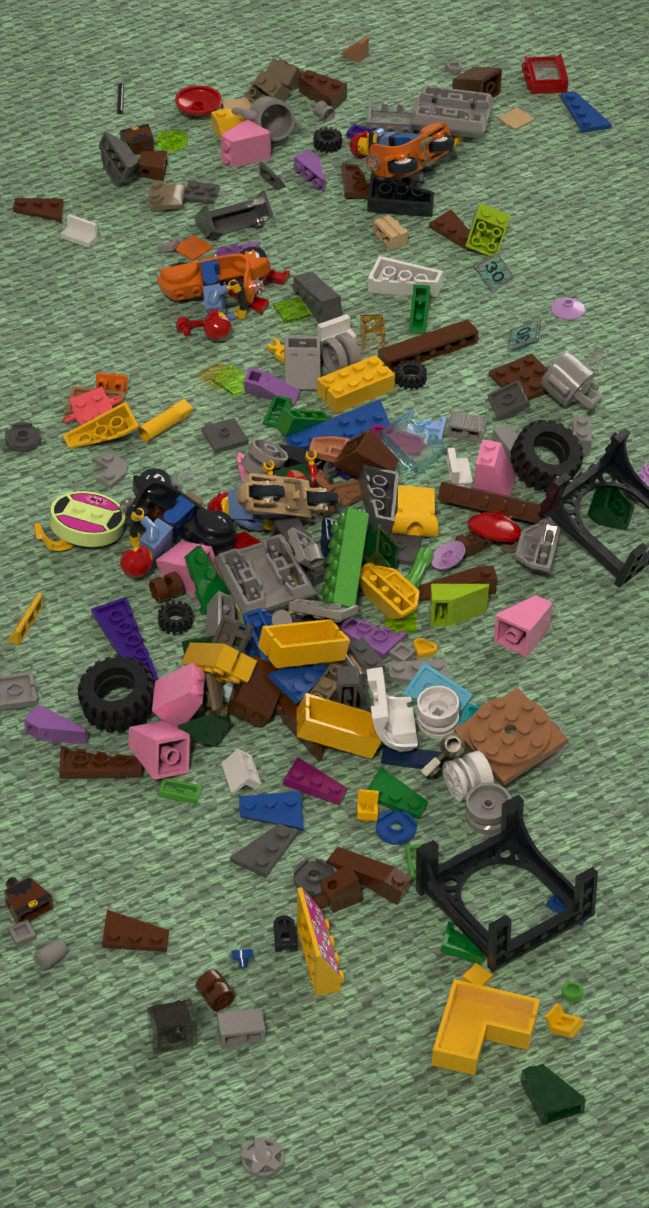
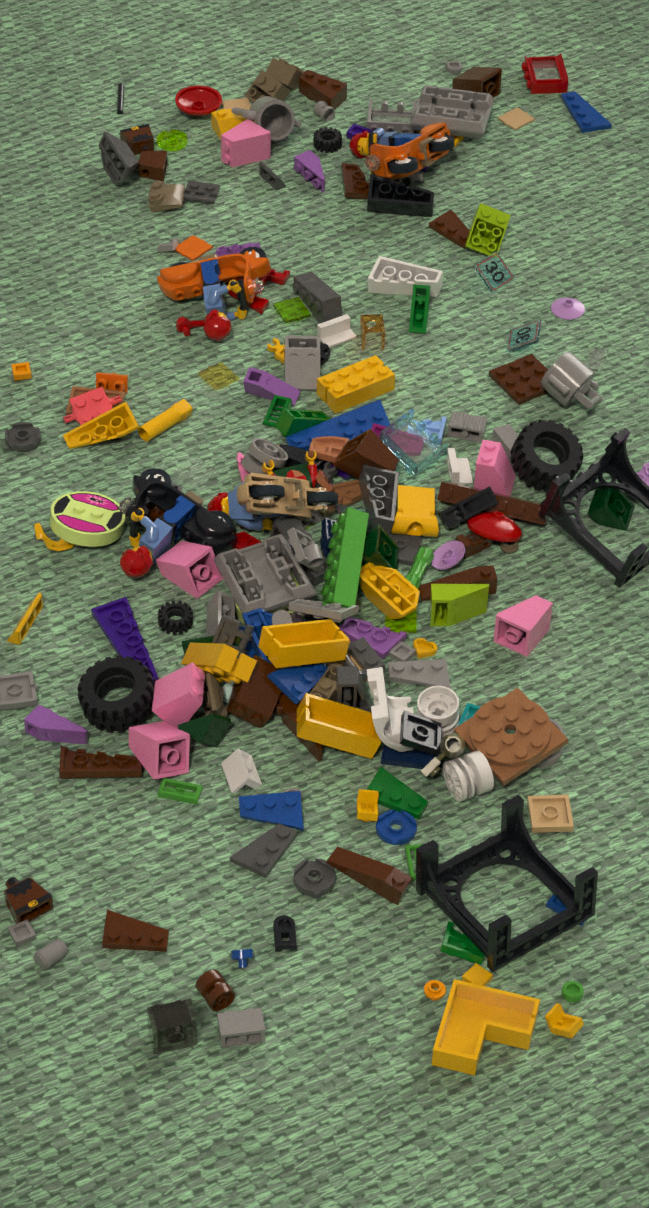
reddish brown wing [13,197,64,223] -> none
white panel [61,214,98,248] -> none
light grey plate [95,450,127,489] -> none
reddish brown wheel [149,571,184,603] -> none
green wing [184,545,230,615] -> none
dark grey windscreen [194,190,273,240] -> none
dark grey plate [201,418,249,454] -> none
clear neon green piece [213,364,246,397] -> none
light grey wheel [241,1137,285,1178] -> none
magenta wing [283,757,348,806] -> none
yellow slope [297,887,344,996] -> none
reddish brown torso [312,864,363,913] -> none
light grey wheel [320,332,361,373] -> none
nougat slope [340,36,369,62] -> none
tan brick [373,215,409,250] -> none
reddish brown brick [378,319,478,372] -> none
black tyre [395,360,427,390] -> none
medium azure wing [402,662,474,711] -> none
light grey wheel [466,782,511,836] -> none
dark grey plate [487,380,531,421] -> none
light grey wedge [514,519,561,574] -> none
dark green slope [521,1064,586,1125] -> none
light grey brick [572,416,592,456] -> none
none -> light orange plate [11,362,32,381]
none -> black plate [400,710,442,756]
none -> light orange plate [424,980,446,1001]
none -> black slope [438,486,498,530]
none -> tan plate [527,795,574,833]

